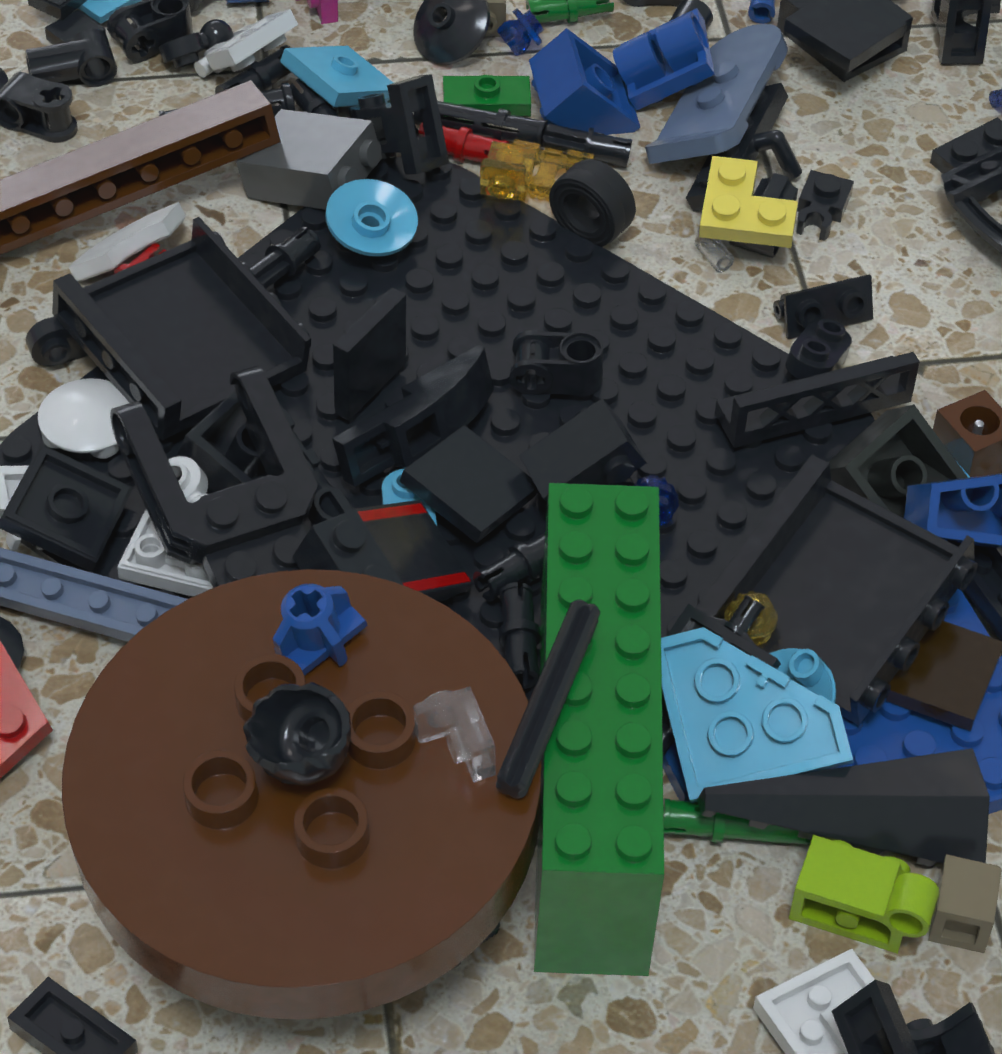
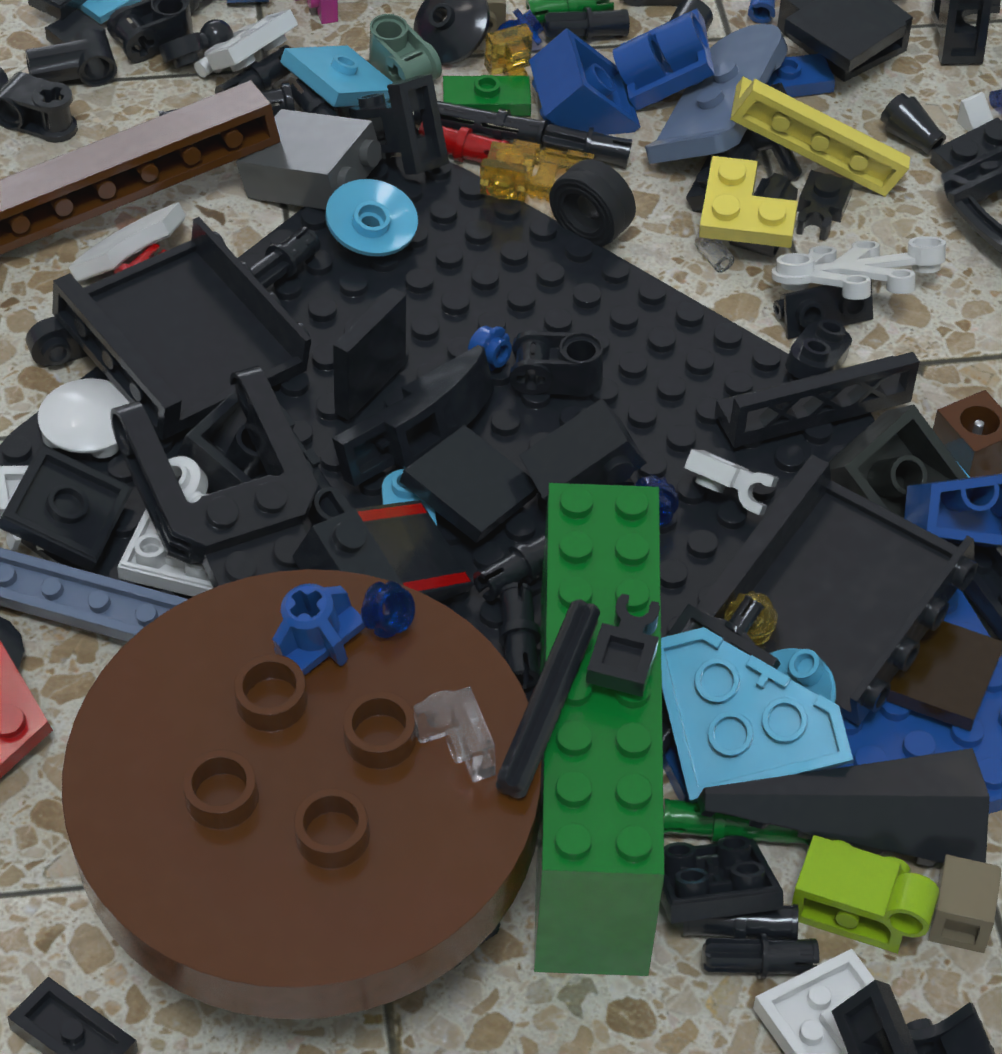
black hair [243,682,351,786] -> none
none -> clear blue plate [361,581,415,638]
none -> sand green piece [369,14,442,83]
none -> blue plate [468,326,512,371]
none -> clear yellow tile [484,23,533,76]
none -> black axle [543,7,630,41]
none -> black plate [586,594,660,697]
none -> black tile [660,835,784,924]
none -> black pin [683,904,799,939]
none -> white plate [684,449,779,515]
none -> black axle [702,933,820,979]
none -> light yellow fence [730,76,910,197]
none -> blue plate [767,54,836,97]
none -> white plant [772,236,946,300]
none -> black cone [880,93,946,156]
none -> white piece [957,92,993,132]

